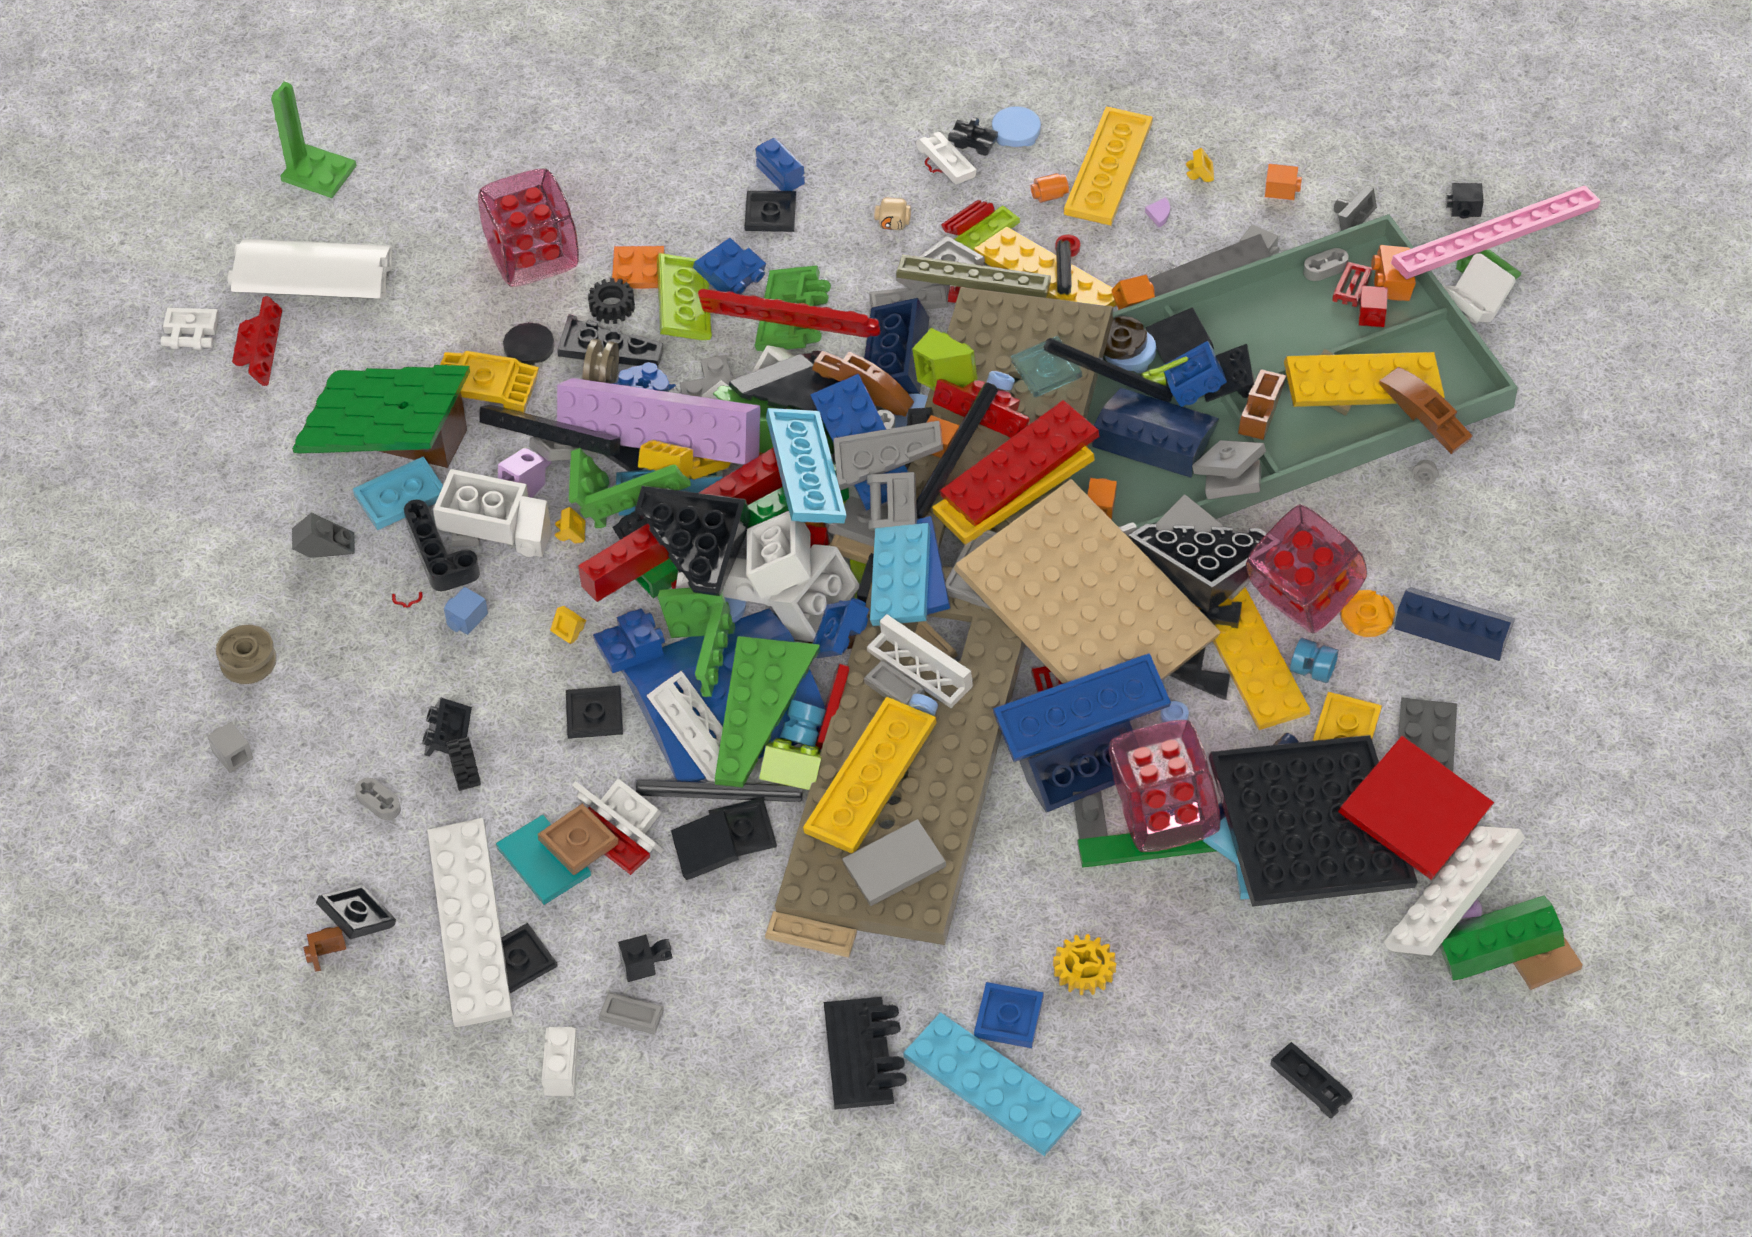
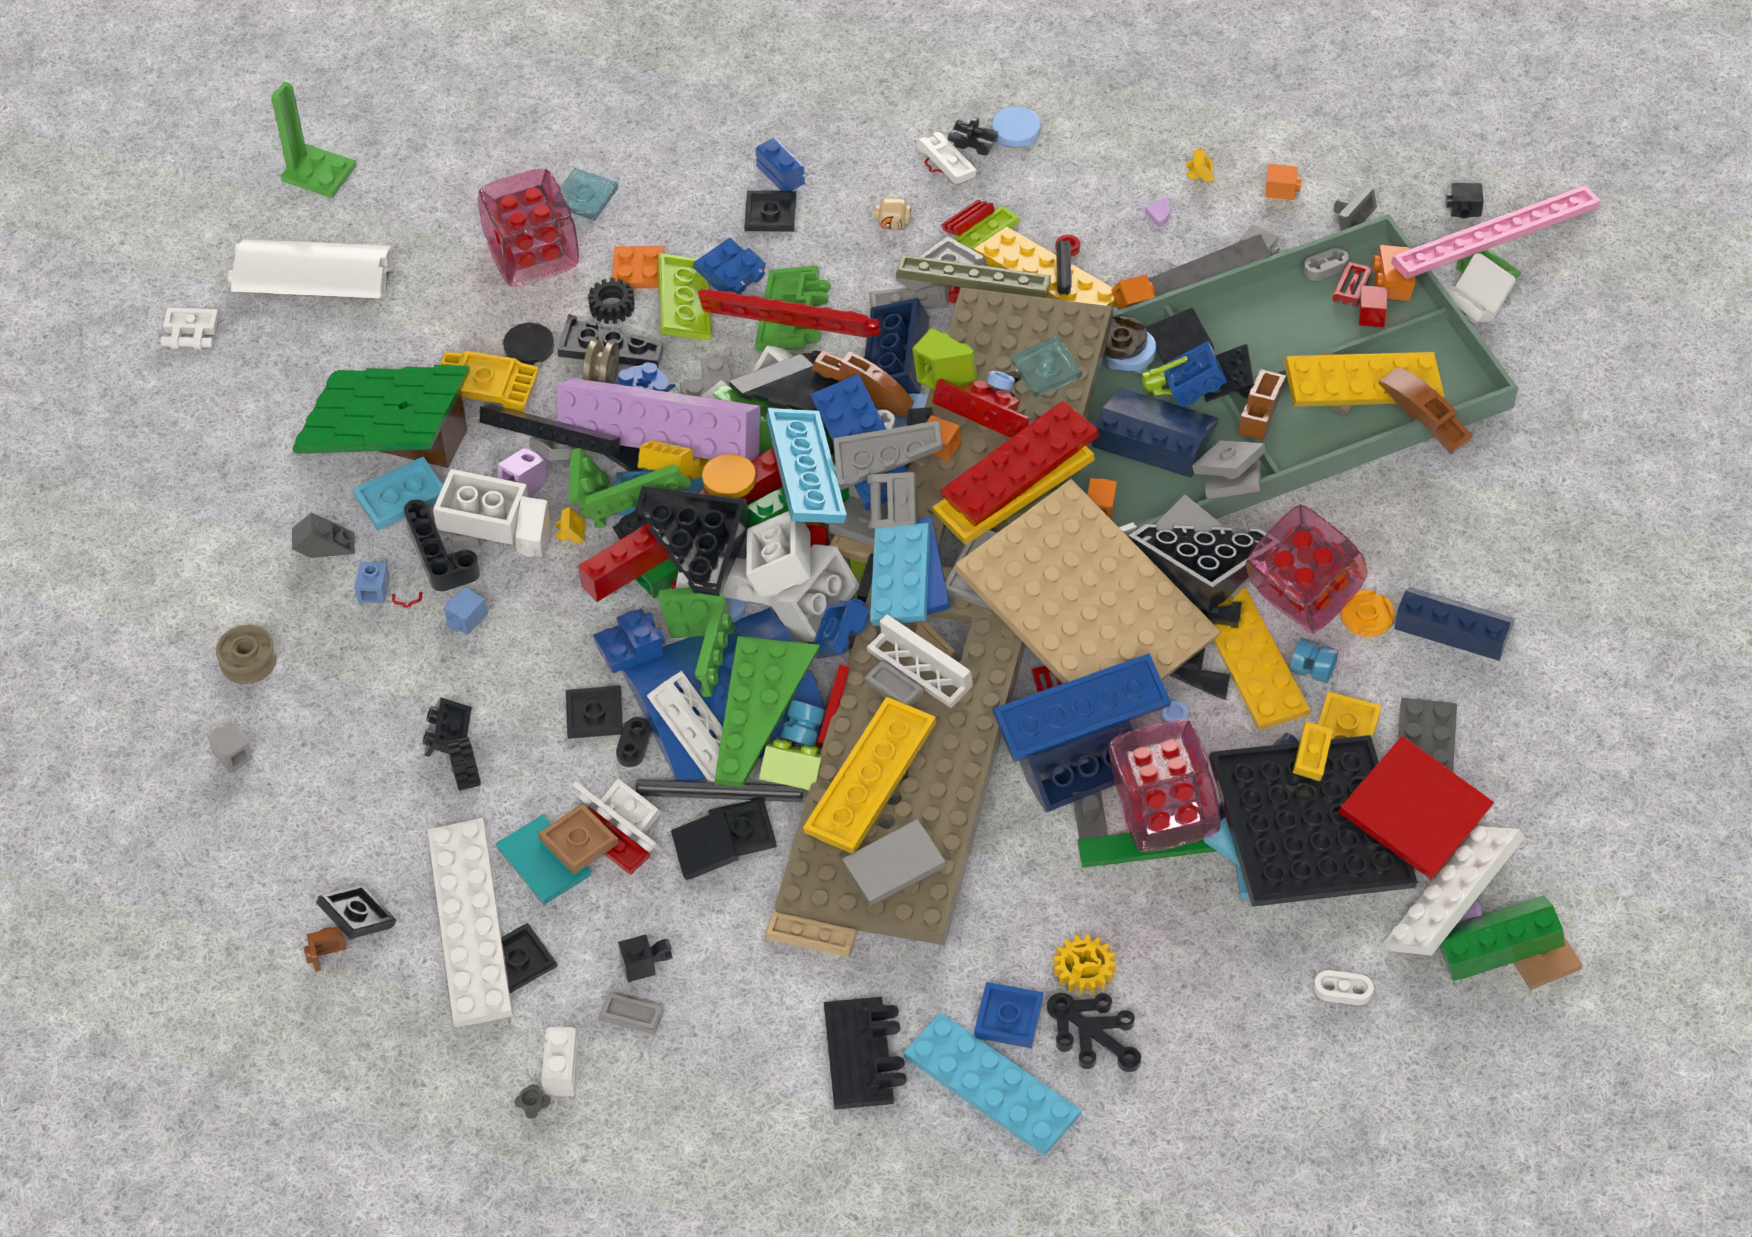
red bracket [232,296,282,386] -> none
light grey beam [355,778,401,820] -> none
yellow tile [550,606,586,644] -> none
light blue tile [908,694,938,716] -> none
black axle [916,382,998,519] -> none
orange brick [1030,173,1069,203] -> none
black axle [1043,338,1173,402] -> none
yellow plate [1064,106,1153,226] -> none
black plate [1270,1042,1353,1119] -> none
light grey plate [1412,460,1439,484] -> none
none -> medium blue brick [354,561,390,604]
none -> dark grey plate [515,1084,550,1119]
none -> clear light blue plate [554,167,618,221]
none -> black plate [616,717,651,767]
none -> light orange tile [702,454,756,498]
none -> black plant [1047,993,1141,1072]
none -> yellow plate [1293,721,1333,781]
none -> white plate [1314,970,1374,1006]

